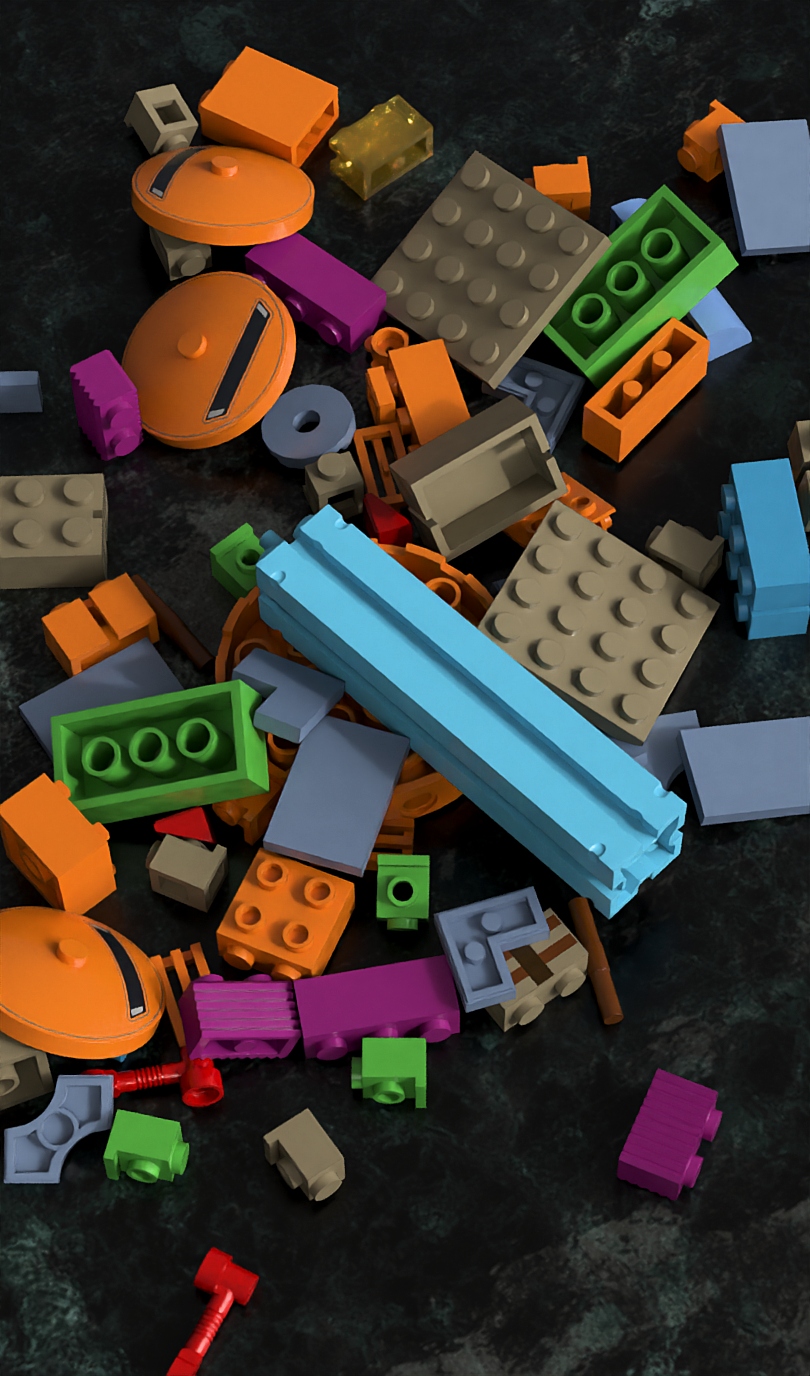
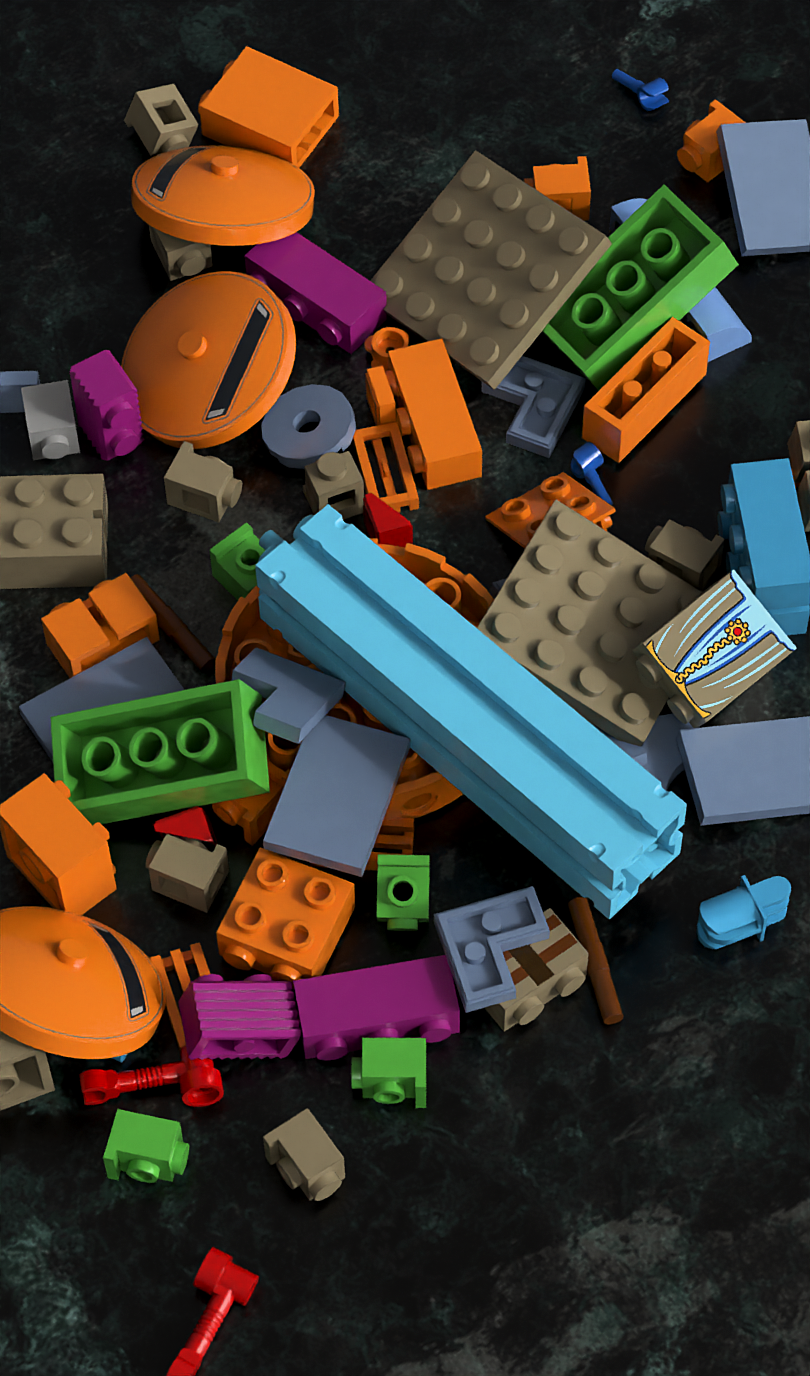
sand blue tile [4,1075,114,1183] -> none
clear yellow brick [329,95,433,201] -> none
dark tan piece [388,395,569,563] -> none
magenta brick [617,1068,723,1200] -> none
none -> light grey brick [21,380,80,460]
none -> dark tan brick [164,441,242,522]
none -> blue hand [570,442,613,505]
none -> blue hand [612,69,669,111]
none -> slope [632,570,797,728]
none -> dark azure arm [696,875,791,949]

